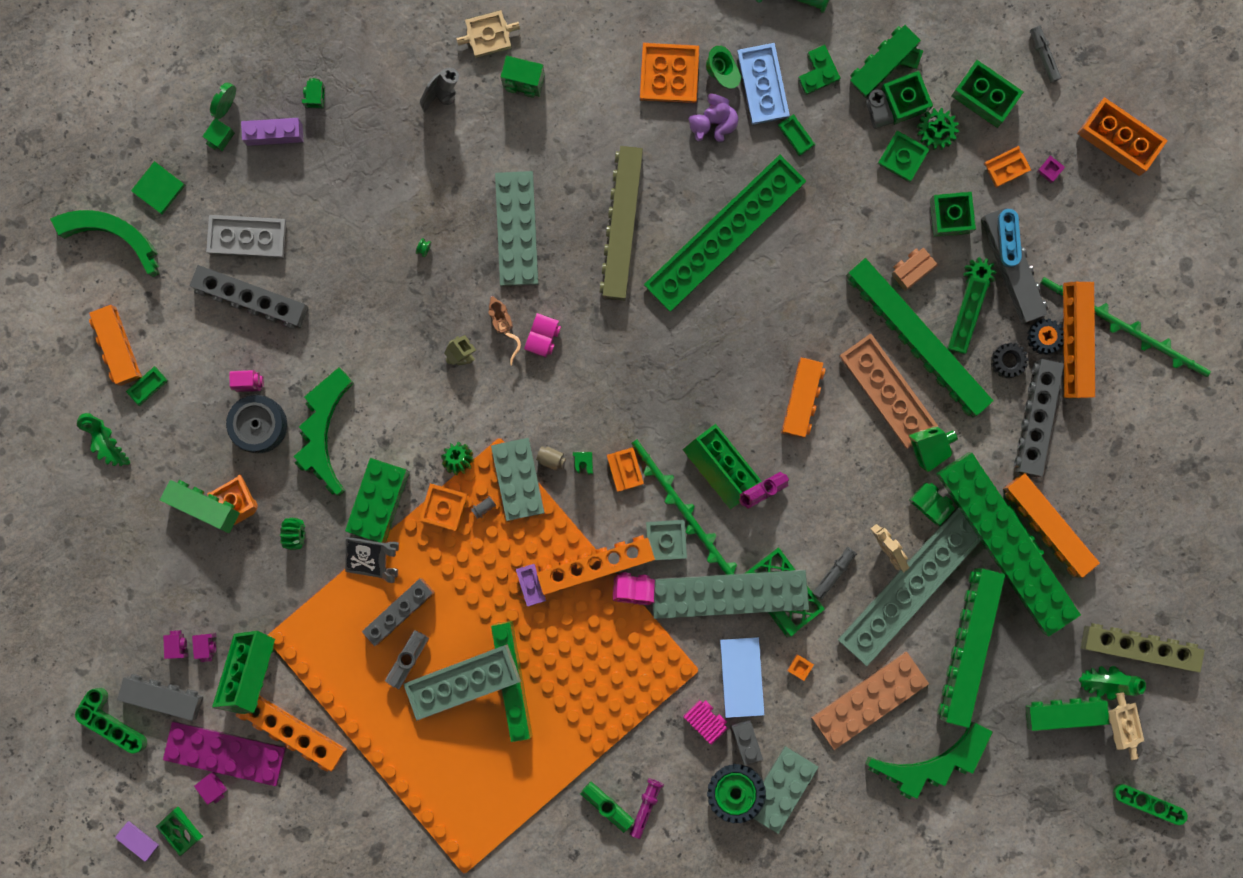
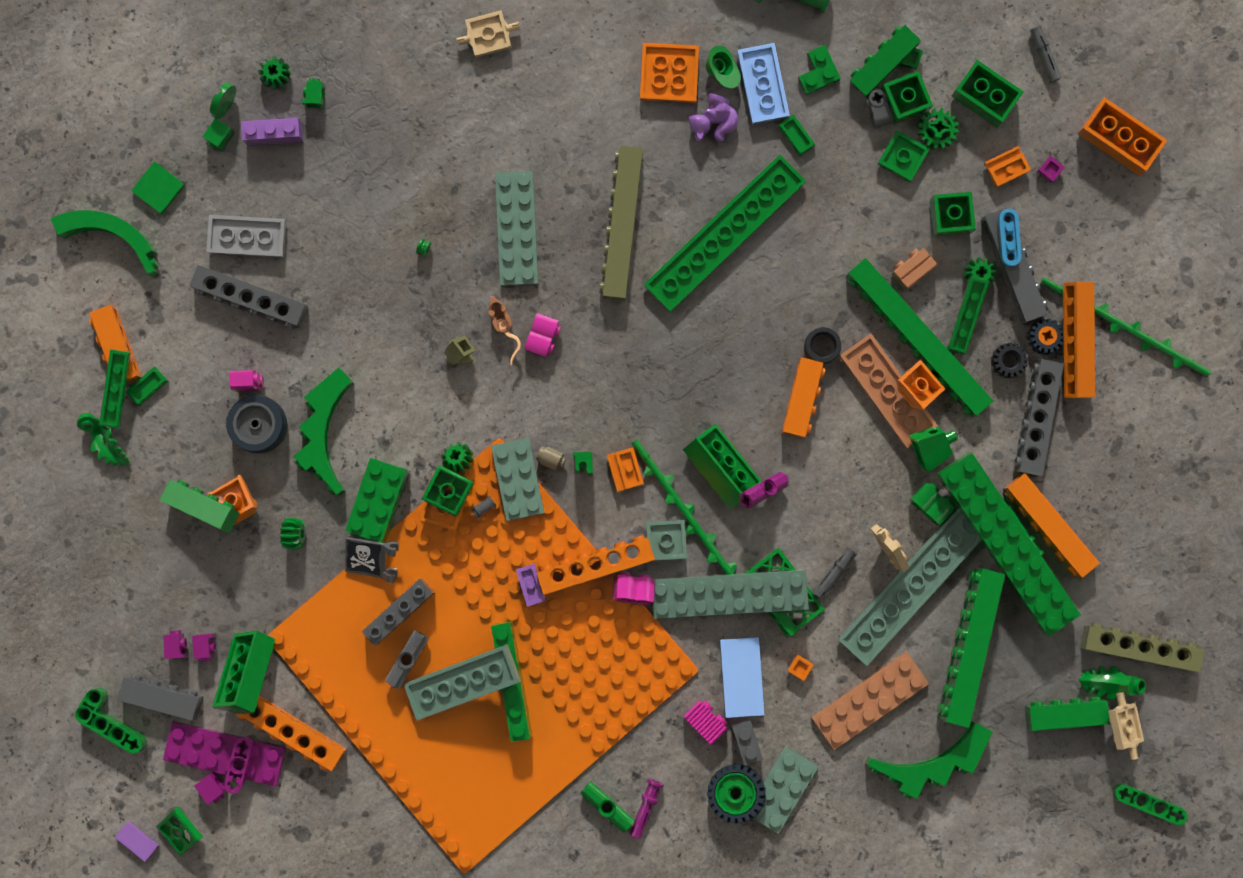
dark grey panel [419,68,459,113] -> none
green brick [501,55,545,98] -> none
none -> green tile [99,349,131,428]
none -> magenta beam [224,736,254,794]
none -> green gear [258,56,291,90]
none -> green brick [422,465,474,516]
none -> black tyre [804,327,841,364]
none -> orange slope [896,360,945,411]

